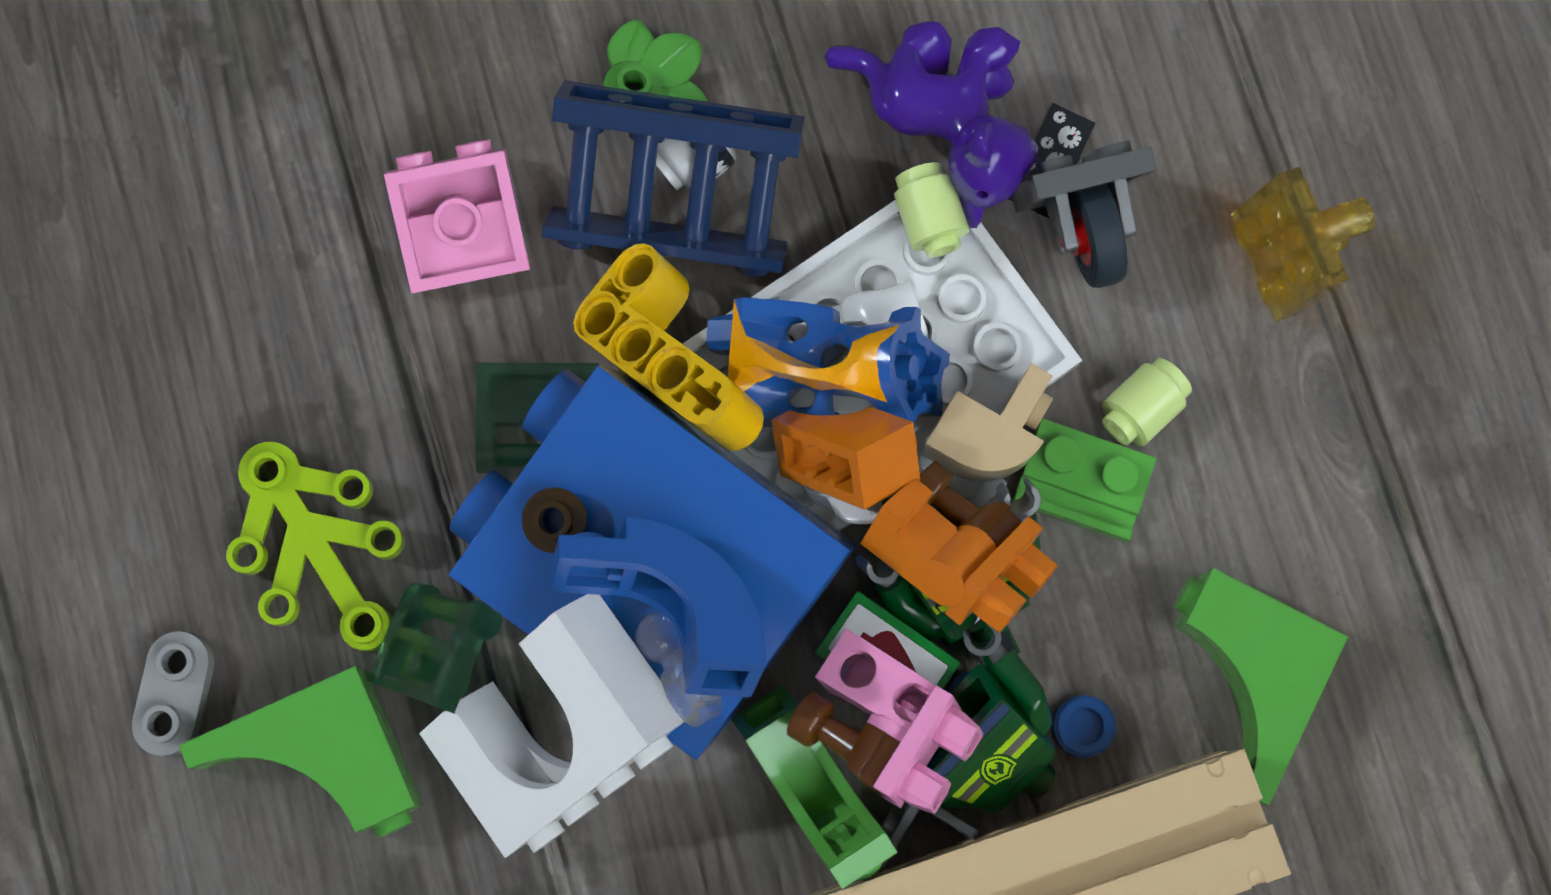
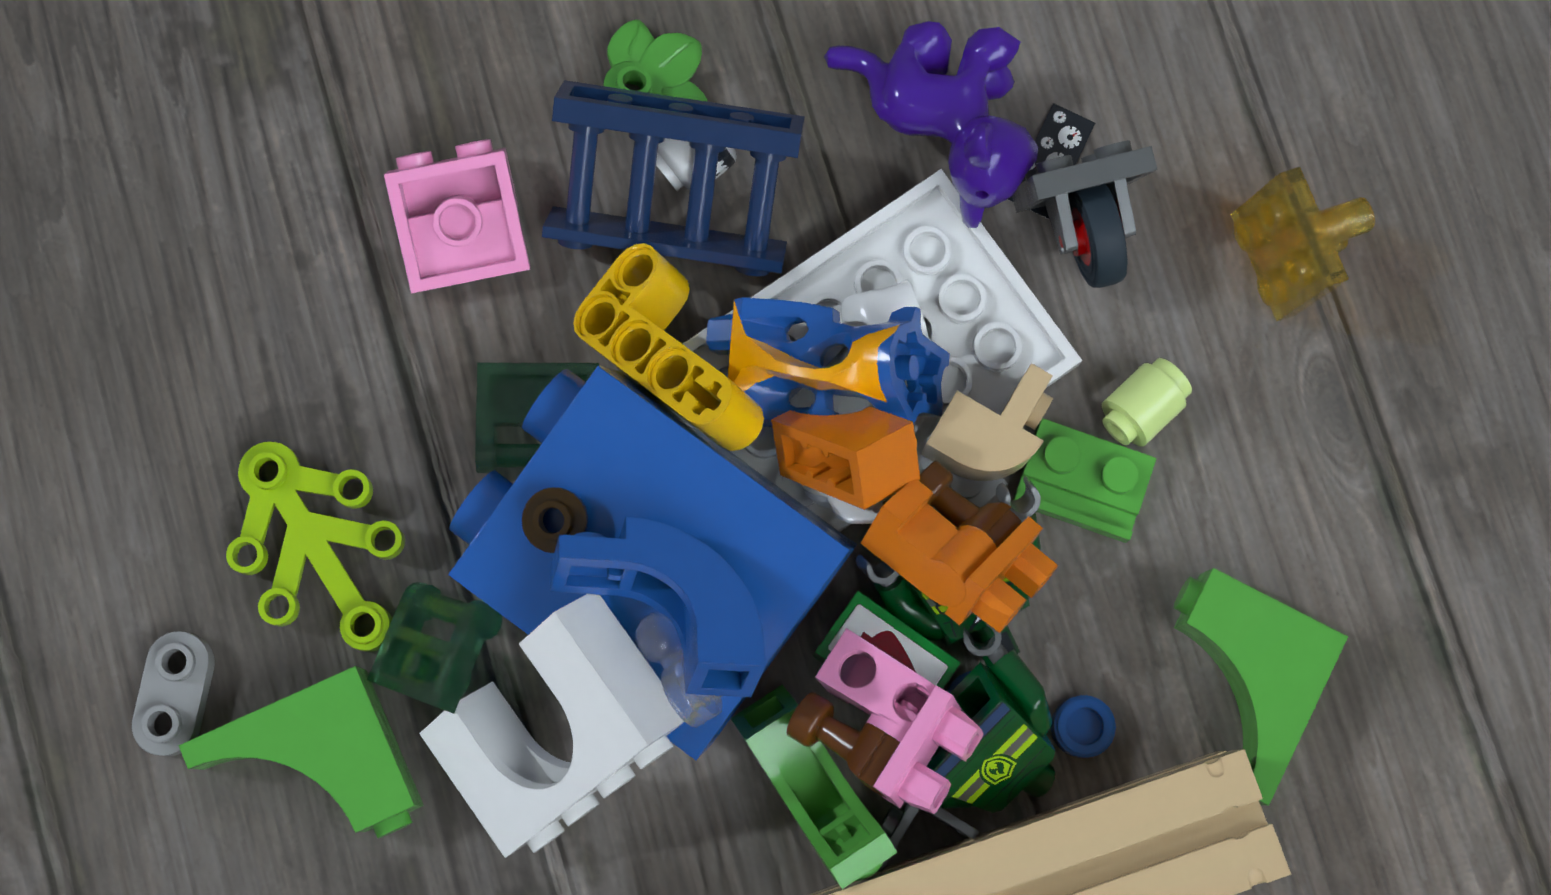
yellowish green brick [894,162,970,258] -> none

